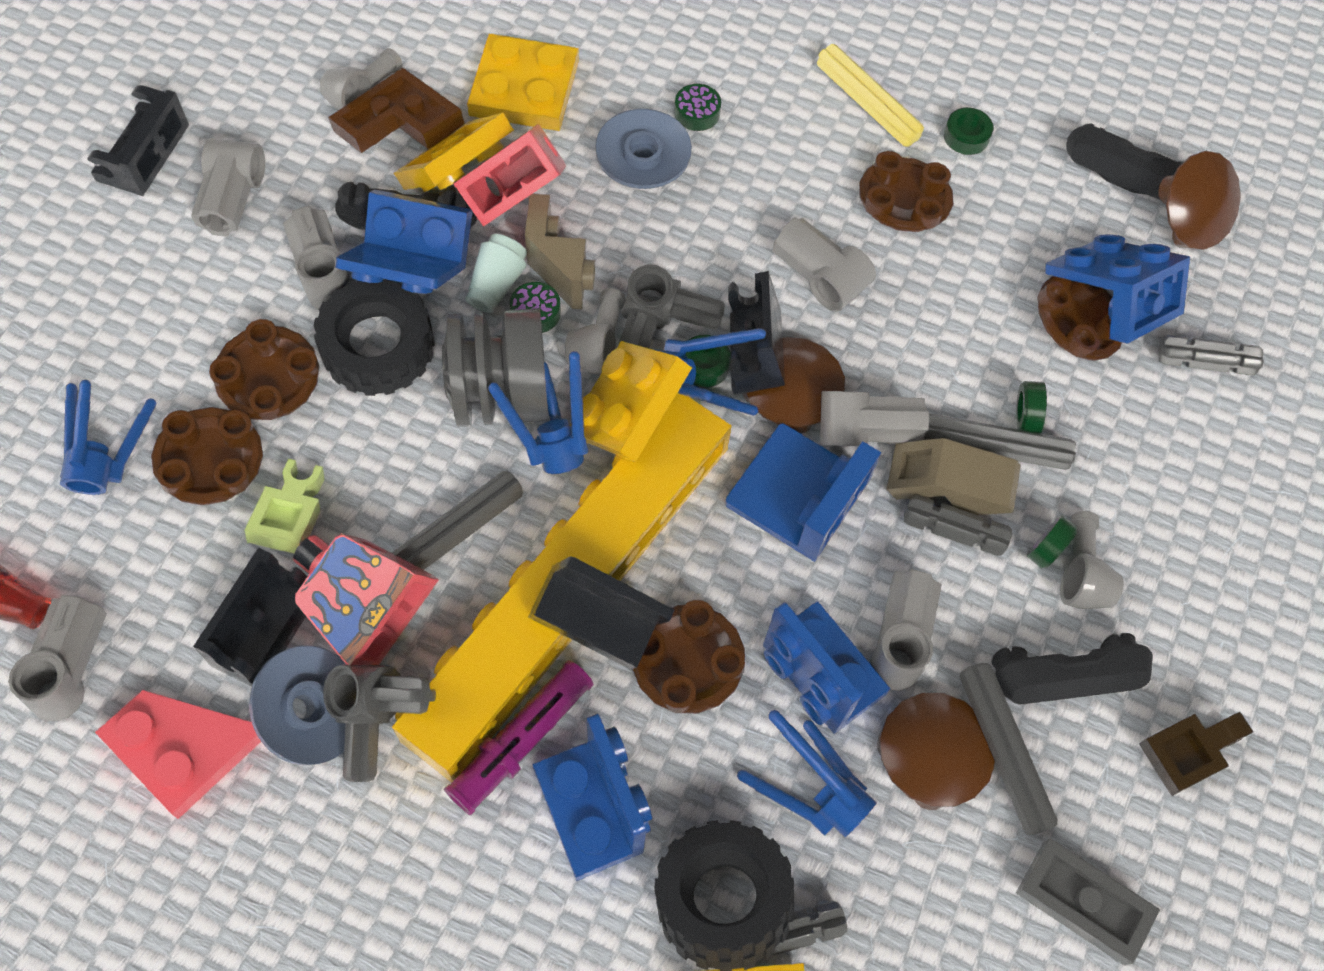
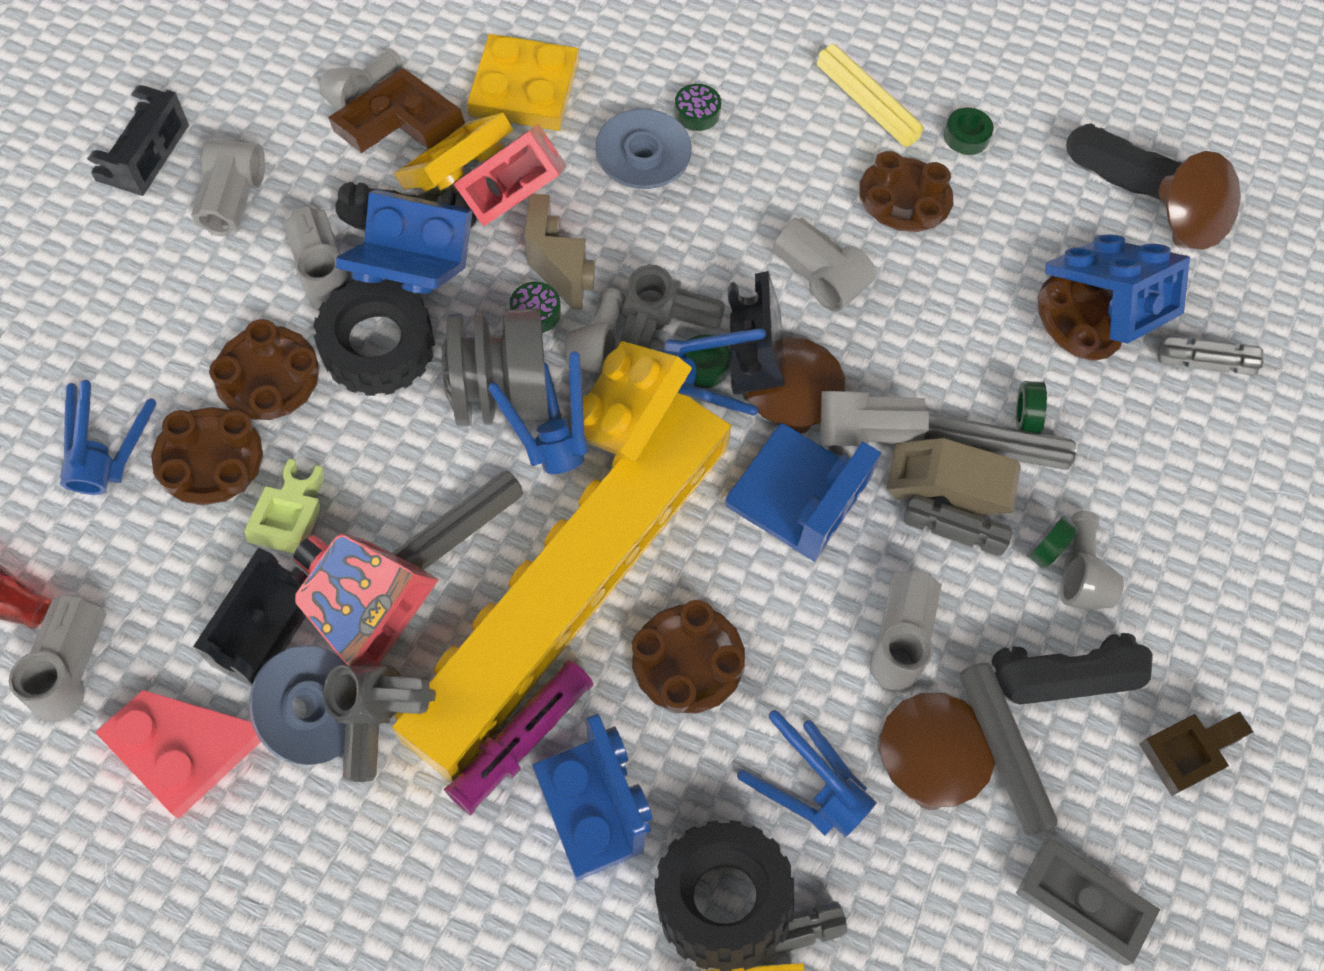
light aqua cone [465,234,527,313] -> none
black panel [528,556,675,669] -> none
blue bracket [763,601,890,735] -> none

